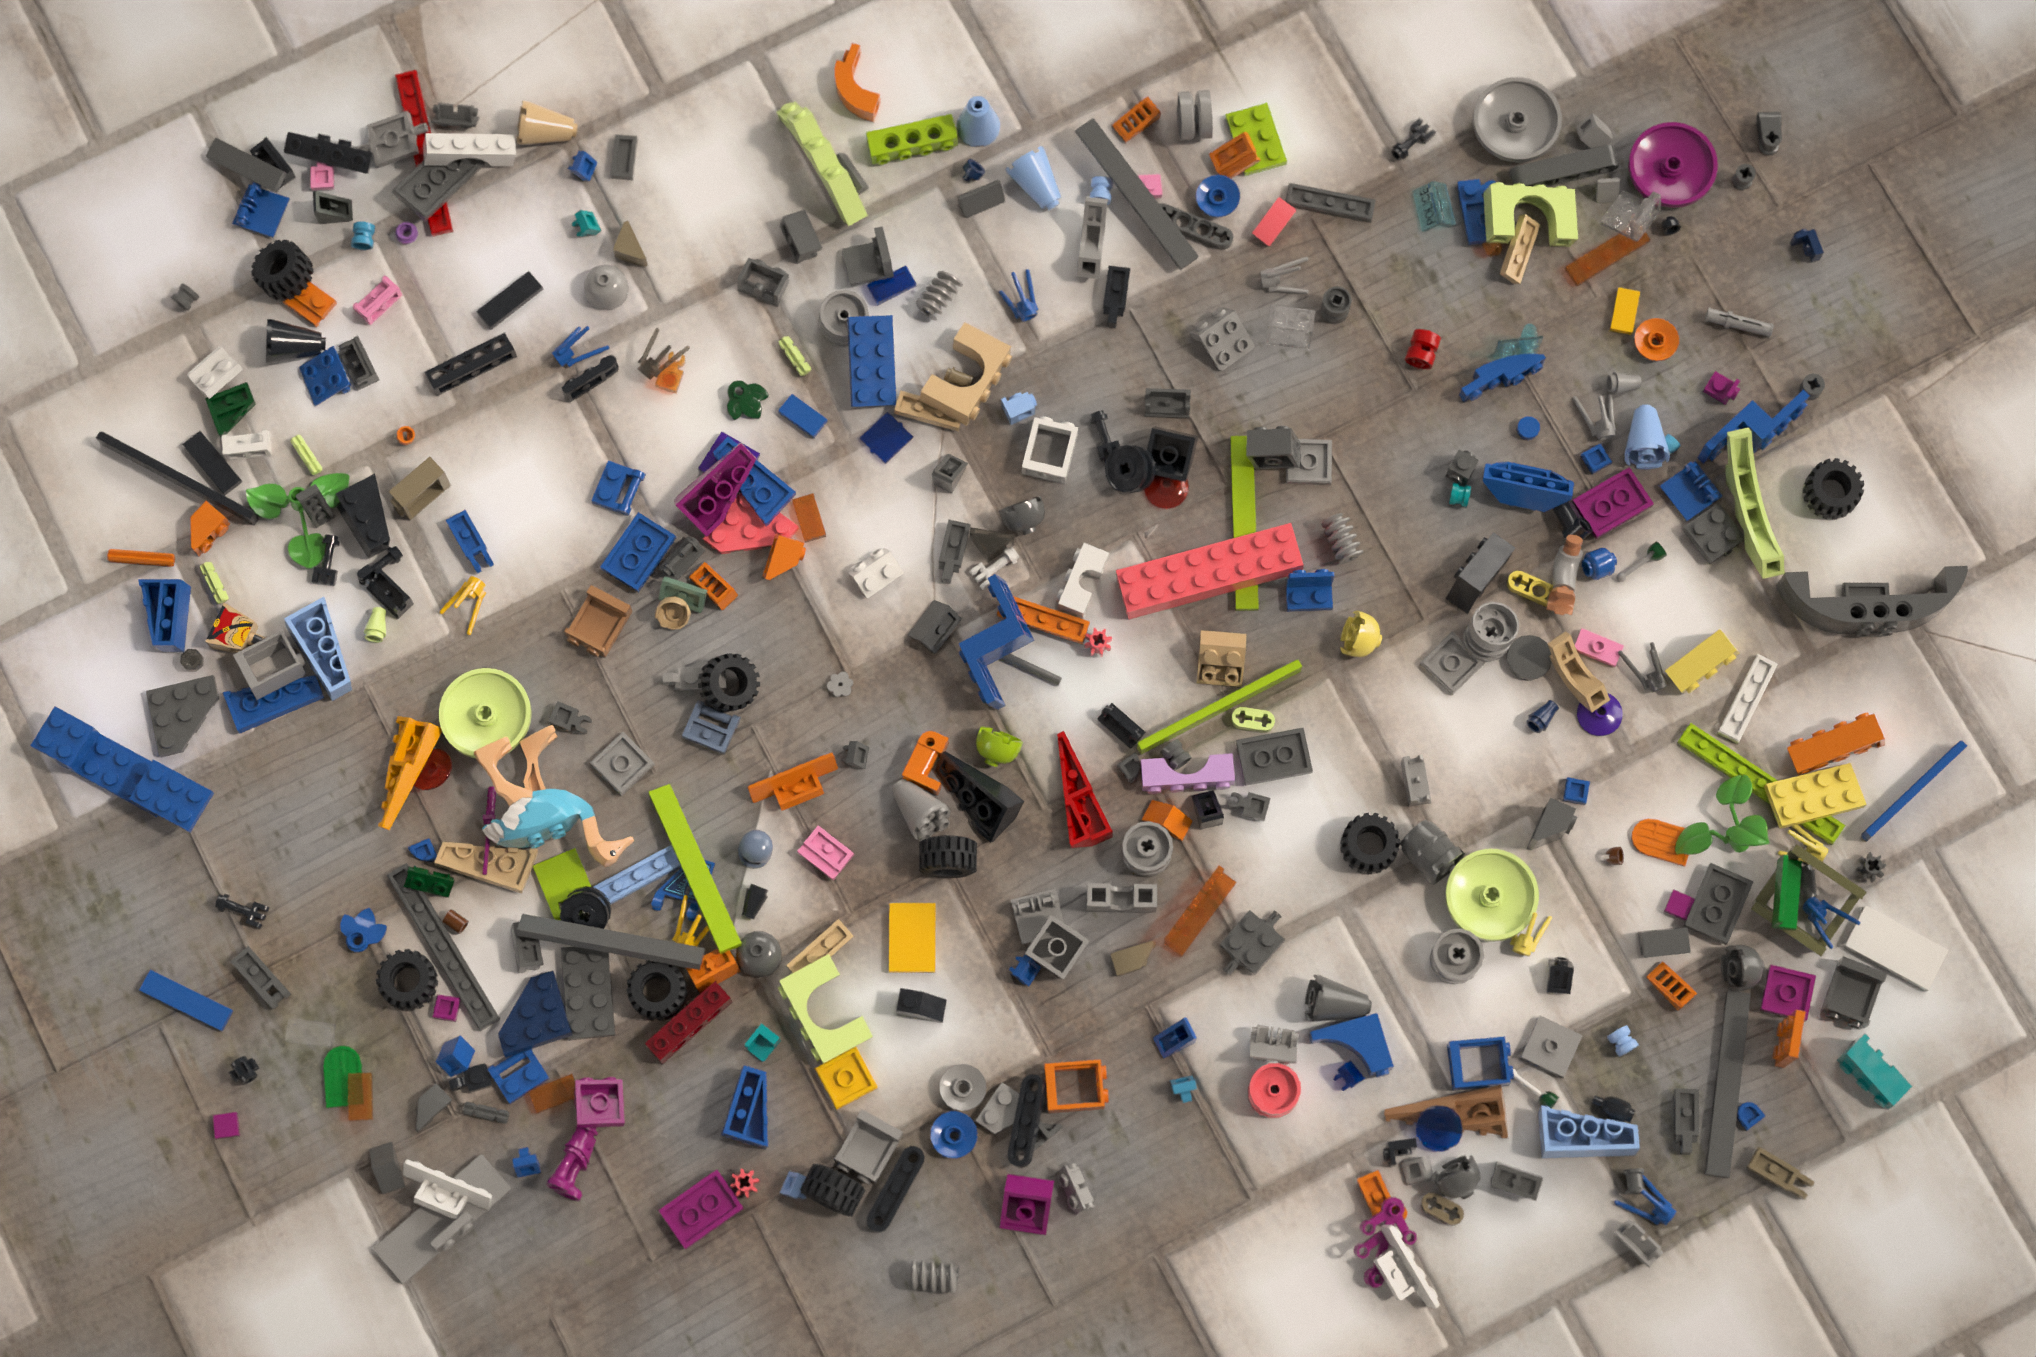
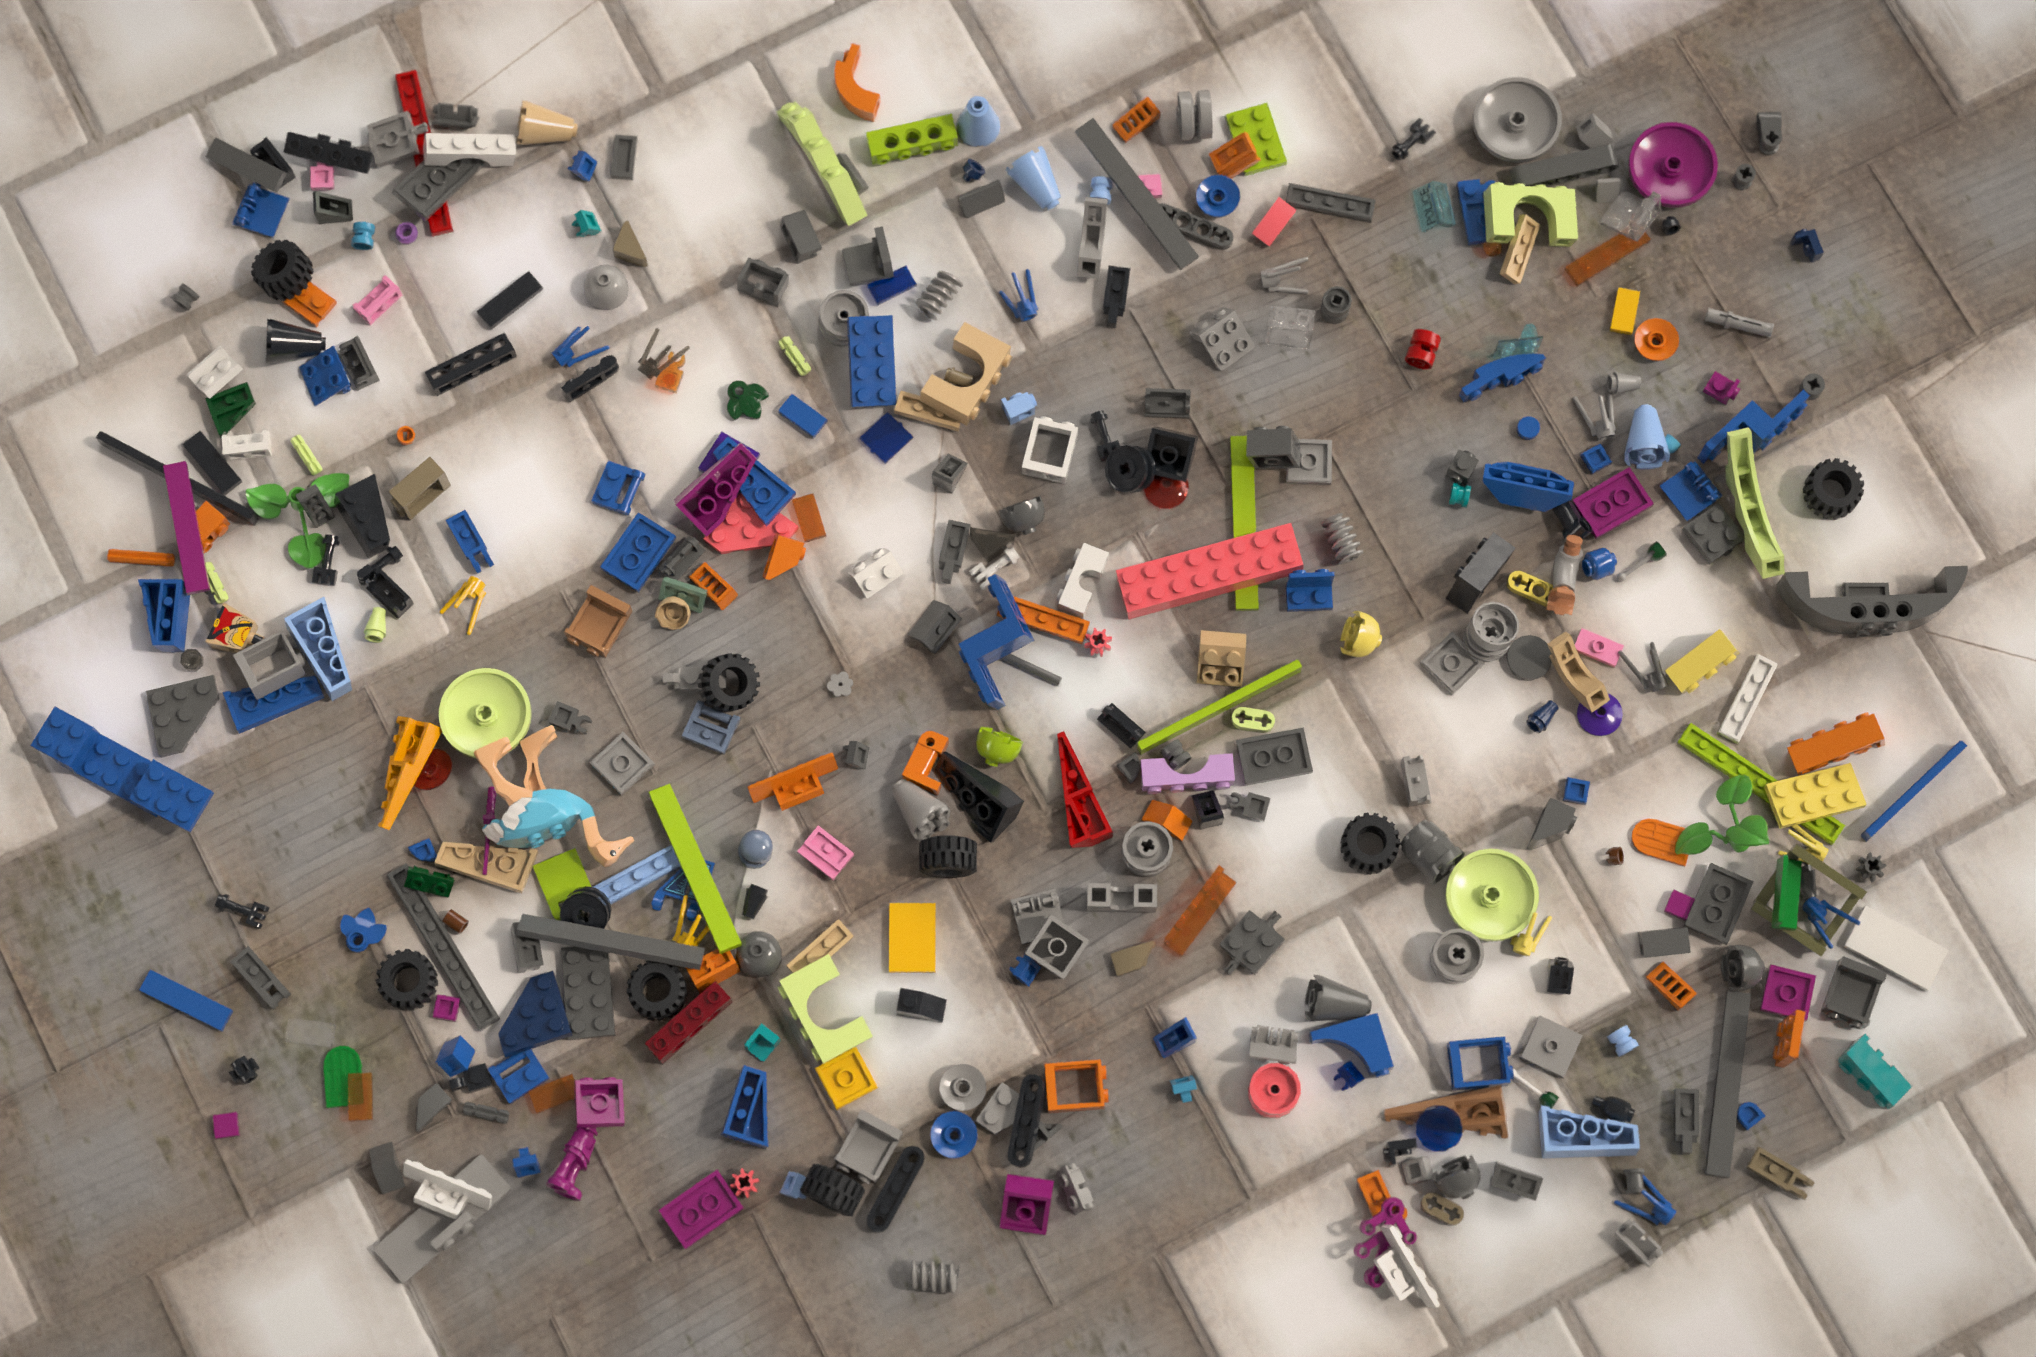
none -> magenta tile [163,461,210,595]

